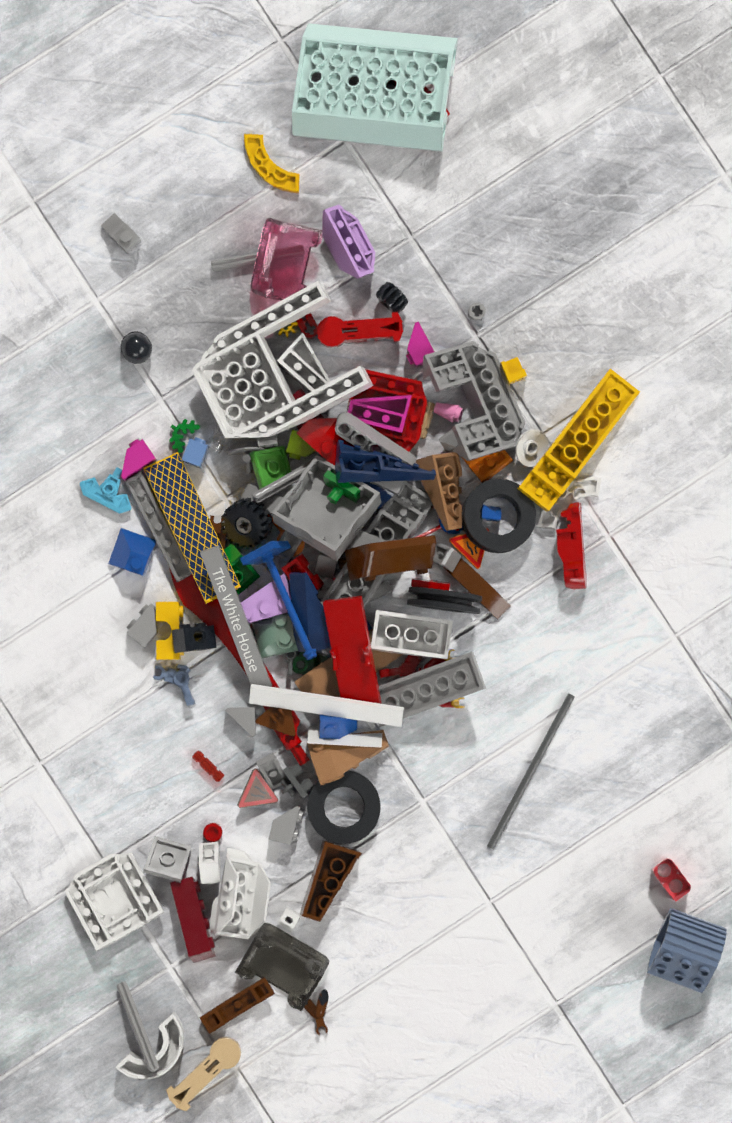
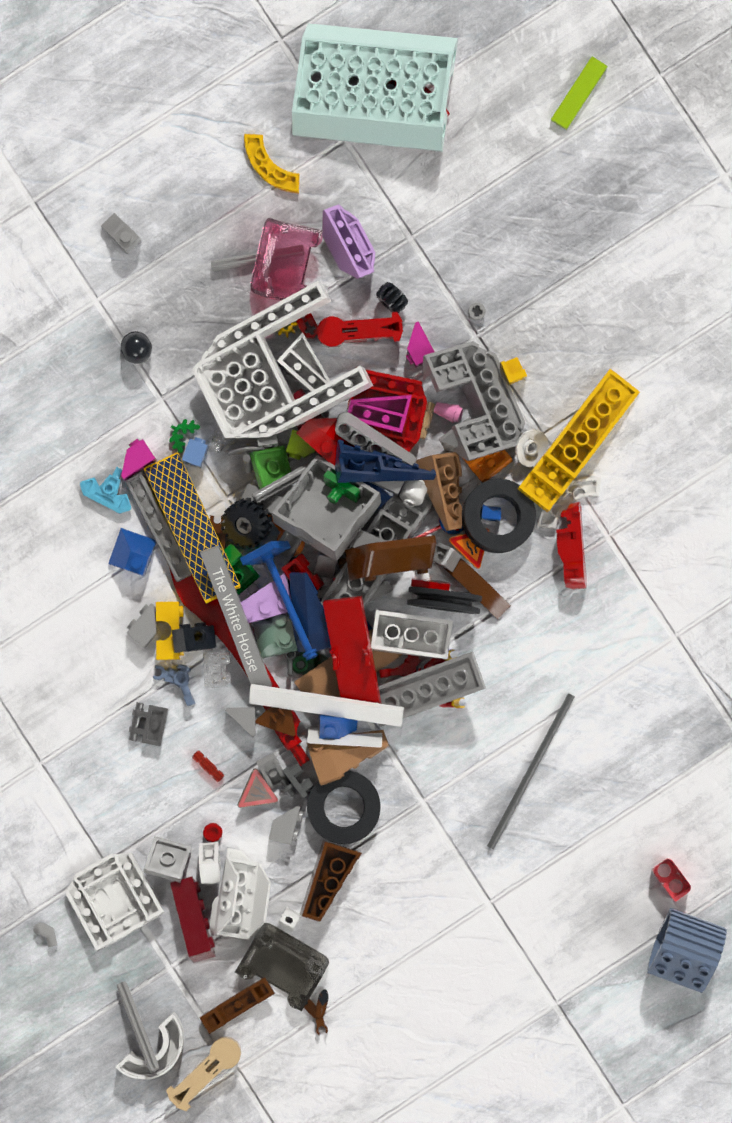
none -> light grey arm [33,923,57,947]
none -> flat silver plate [129,702,168,746]
none -> clear slope [203,648,232,688]
none -> white head [399,480,427,507]
none -> lime tile [551,56,608,130]

